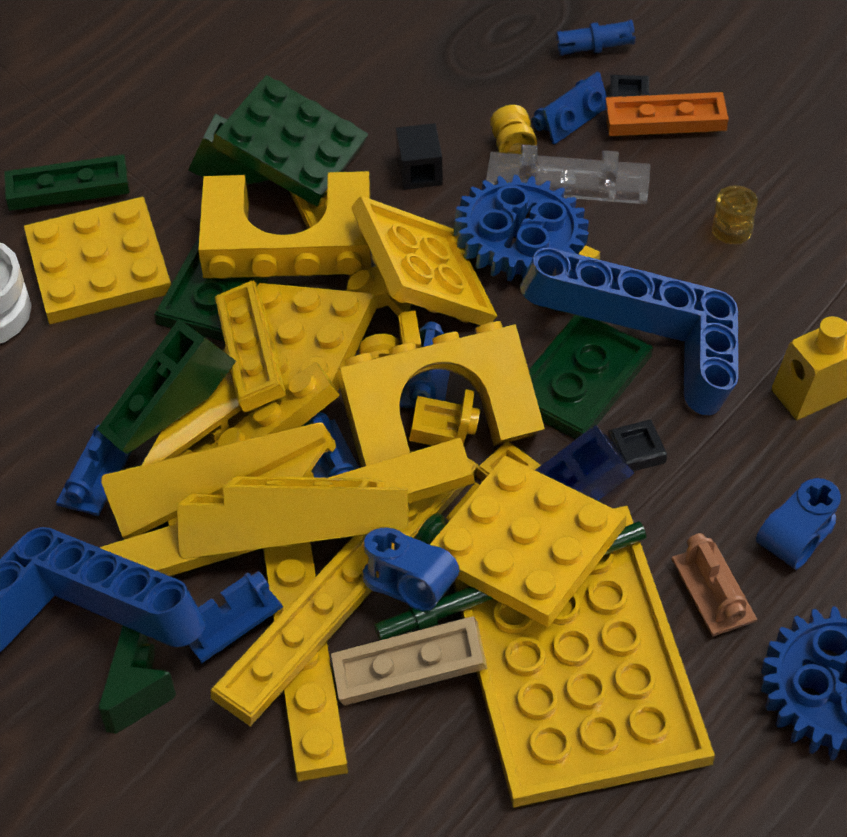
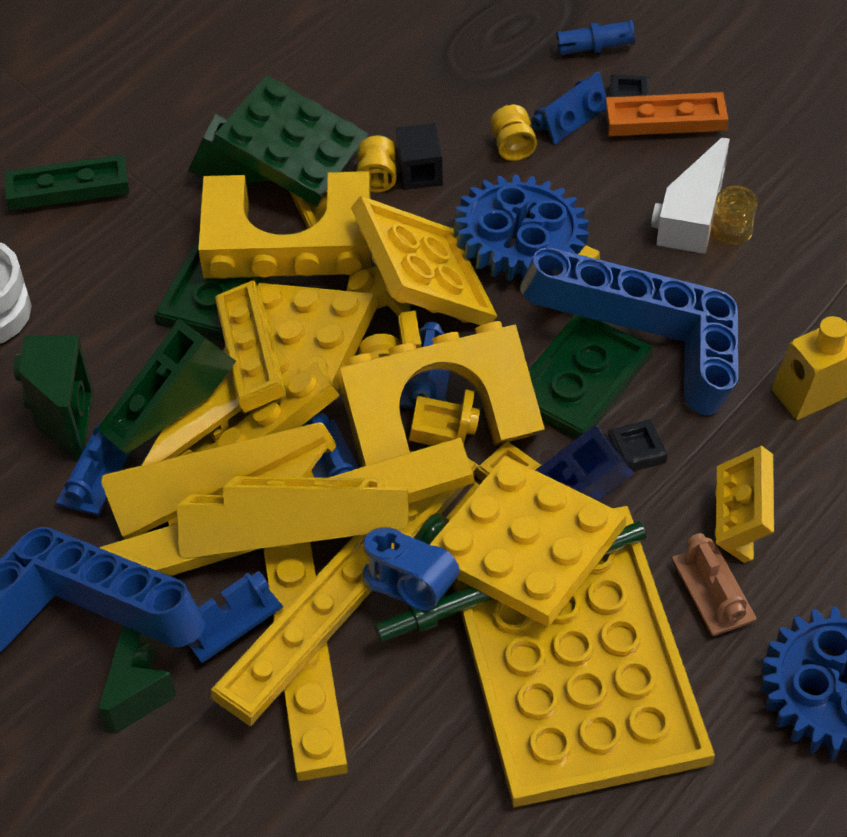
yellow plate [24,197,171,325] -> none
tan plate [331,616,488,706] -> none
clear hinge [486,144,650,204] -> none
blue piece [756,478,841,570] -> none
none -> dark green slope [13,335,94,461]
none -> yellow wheel [356,136,397,193]
none -> white slope [651,138,730,254]
none -> yellow bracket [715,446,774,563]

